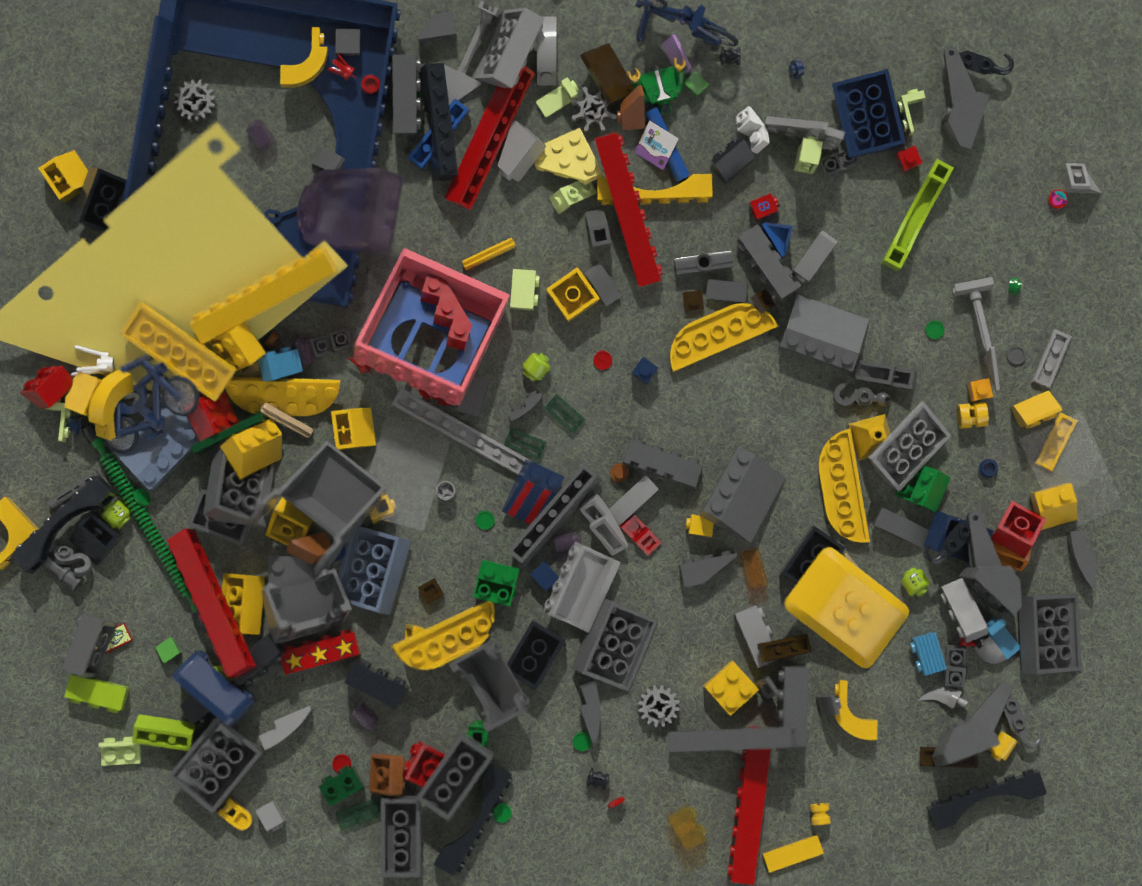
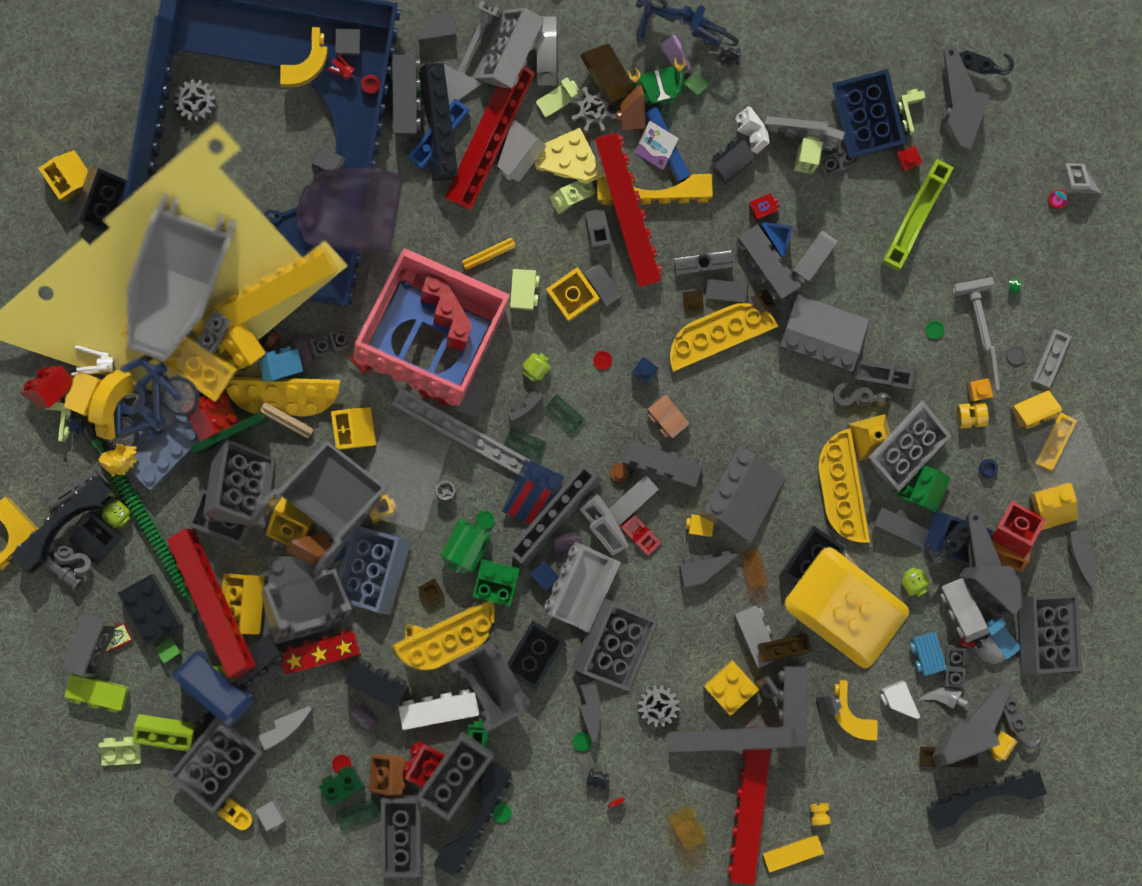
green piece [134,488,151,507] -> none
yellow slope [220,419,282,479] -> none
clear purple brick [246,119,276,151] -> none
dark blue plate [788,60,805,79] -> none
none -> yellow hair [99,444,137,477]
none -> black brick [118,574,183,644]
none -> light grey windscreen [126,194,236,361]
none -> dark grey slope [196,310,231,354]
none -> white brick [399,689,480,730]
none -> green cylinder [440,518,492,574]
none -> nougat brick [647,394,690,439]
none -> white slope [880,680,920,719]

